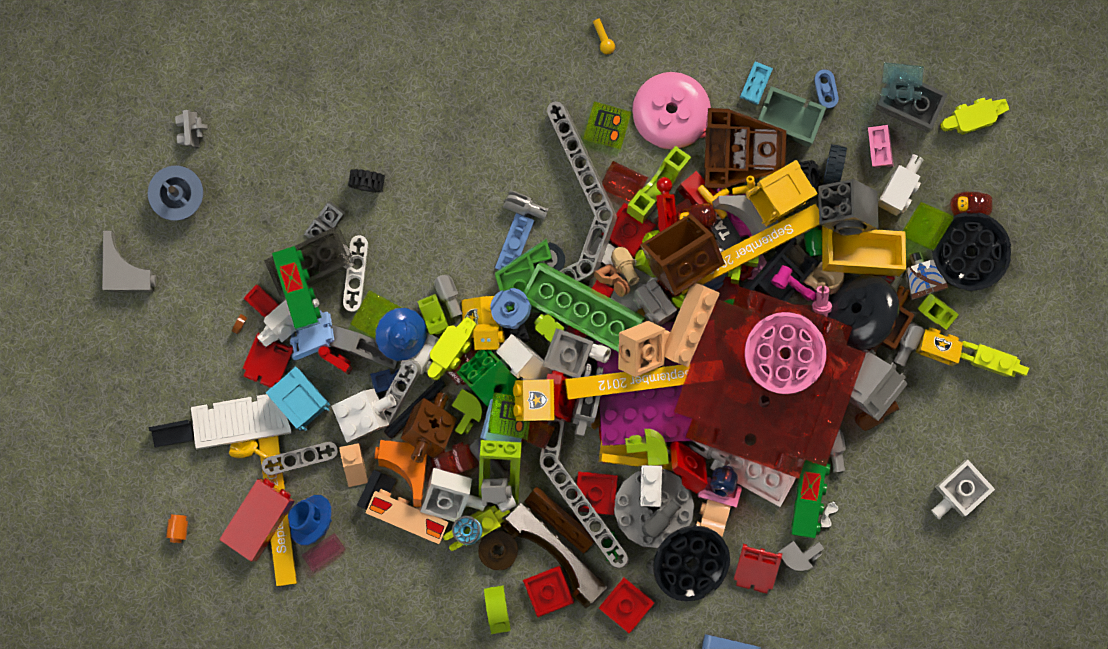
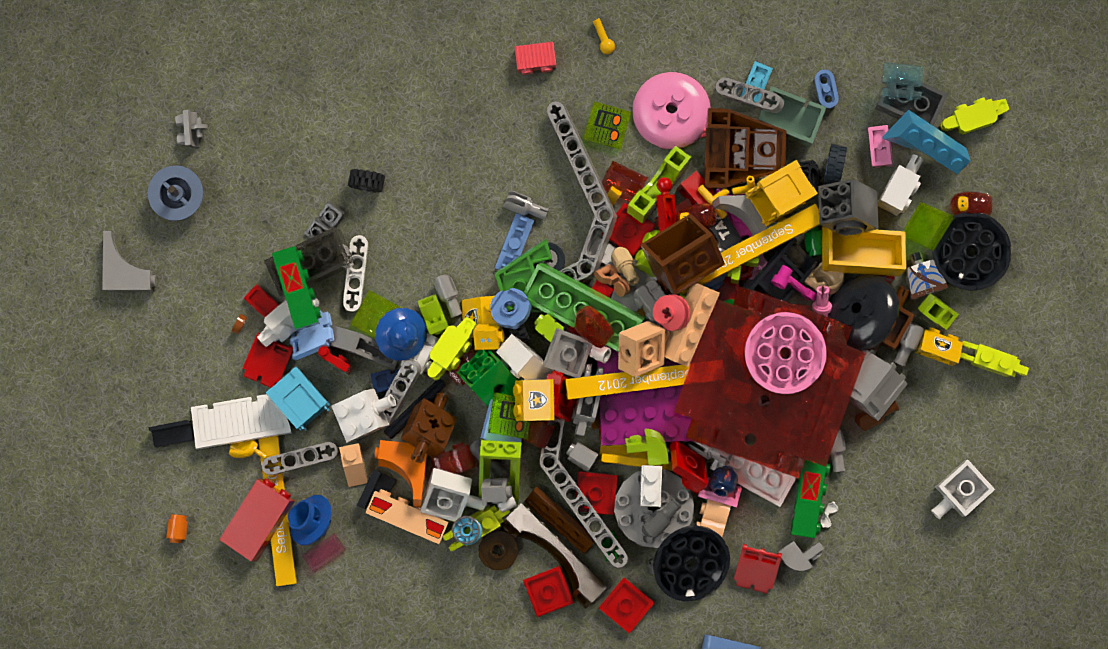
lime brick [452,389,482,436] -> none
lime brick [484,586,511,634] -> none
none -> coral brick [515,42,556,75]
none -> light grey brick [566,442,598,472]
none -> clear red piece [574,306,614,348]
none -> yellow piece [607,186,622,206]
none -> coral piece [653,294,690,331]
none -> light grey beam [716,77,784,113]
none -> dark azure wedge [882,110,971,175]

